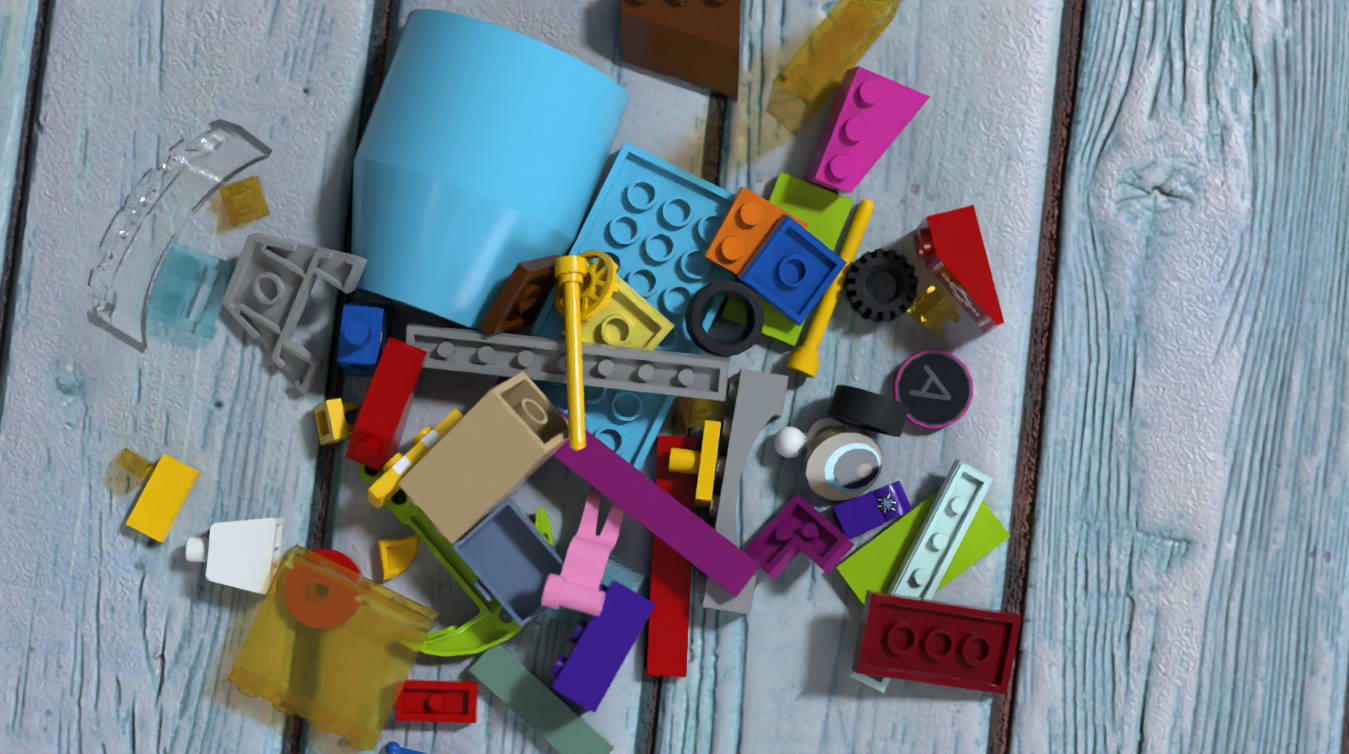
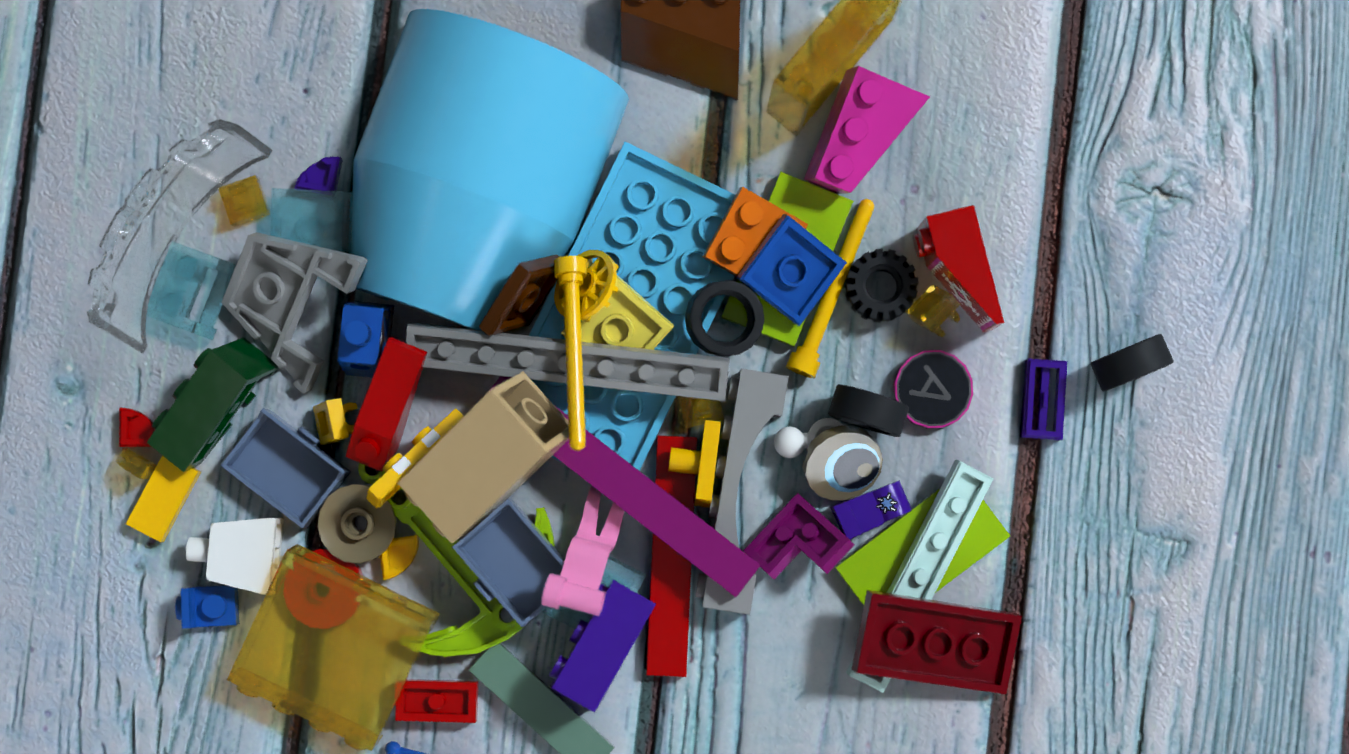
none -> red tile [119,407,155,447]
none -> dark green wedge [147,337,279,472]
none -> blue bracket [175,585,240,629]
none -> sand blue container [220,408,351,529]
none -> clear light blue plate [270,188,353,254]
none -> dark purple tile [295,157,343,197]
none -> dark tan dish [318,484,396,564]
none -> dark purple tile [1021,358,1067,441]
none -> black tyre [1090,334,1174,392]

